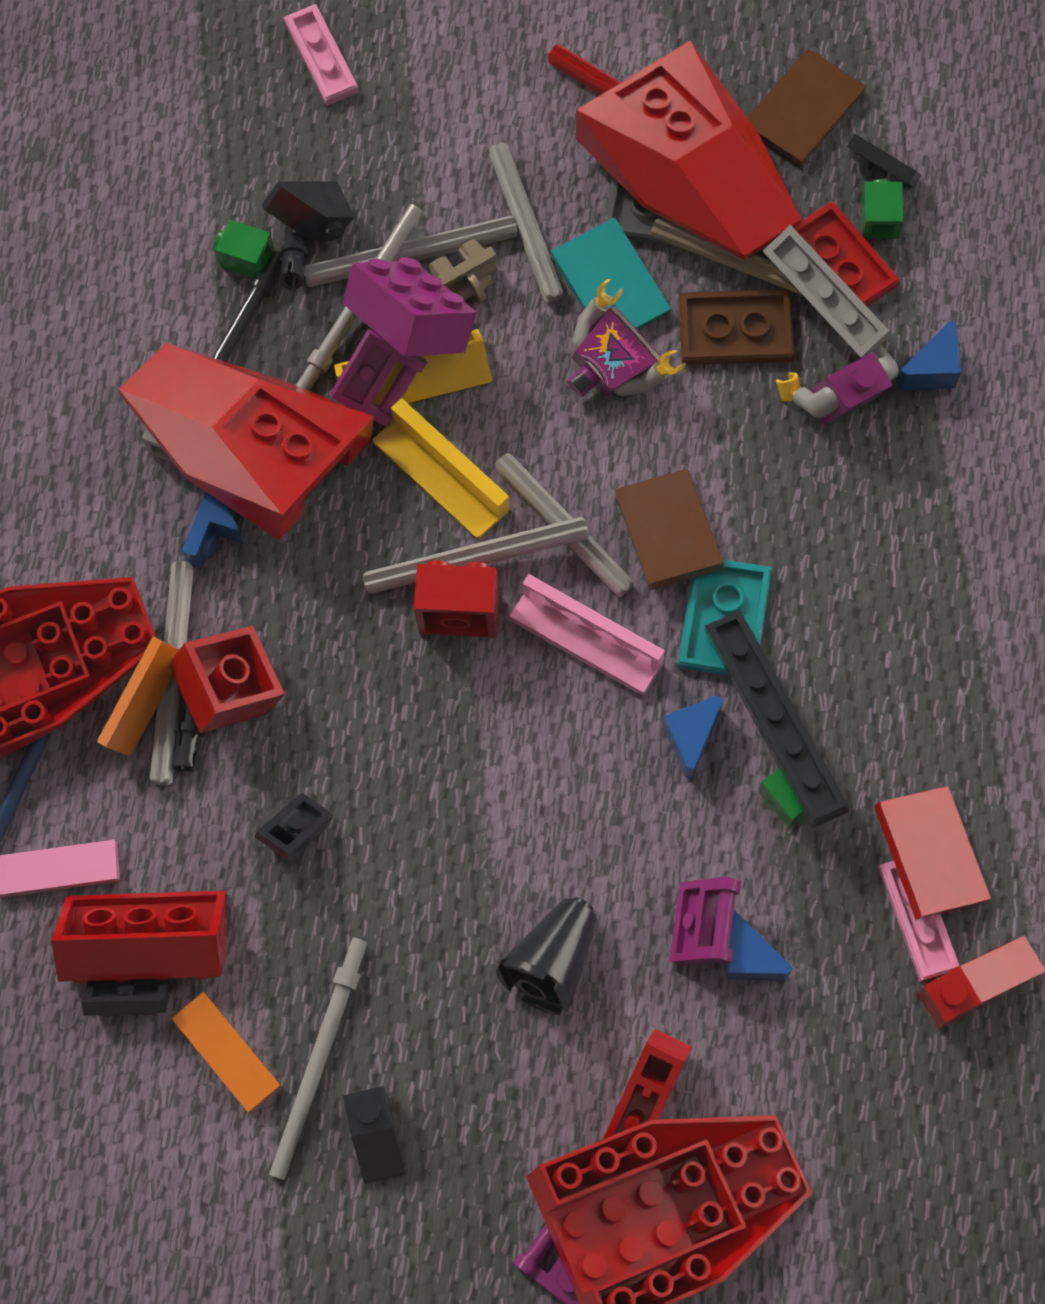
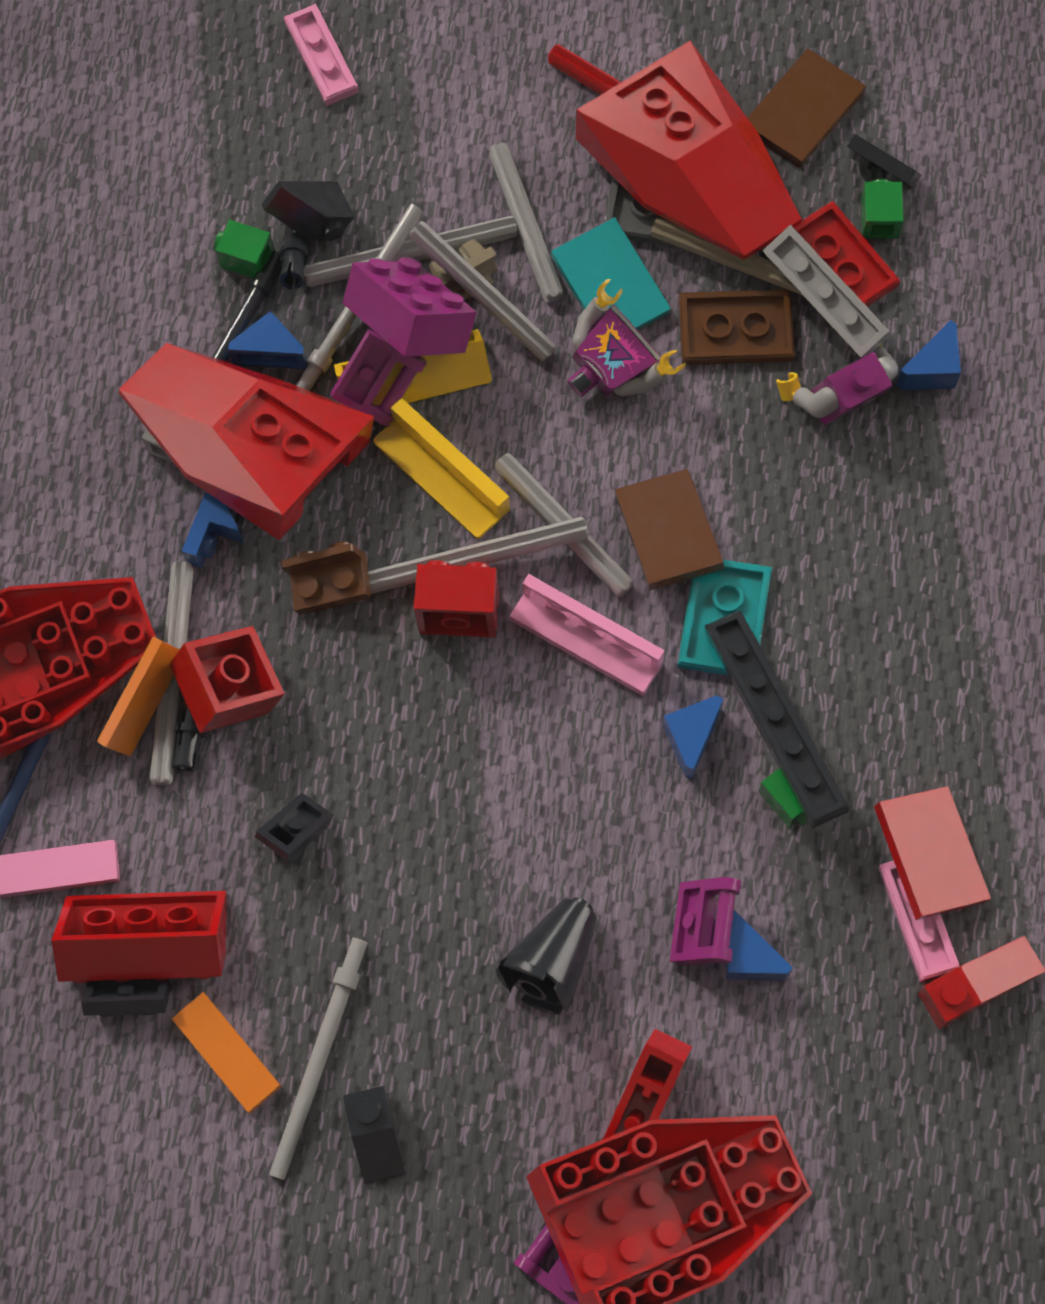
none -> blue slope [228,311,308,369]
none -> reddish brown bracket [281,542,371,615]
none -> light grey axle [409,221,556,361]

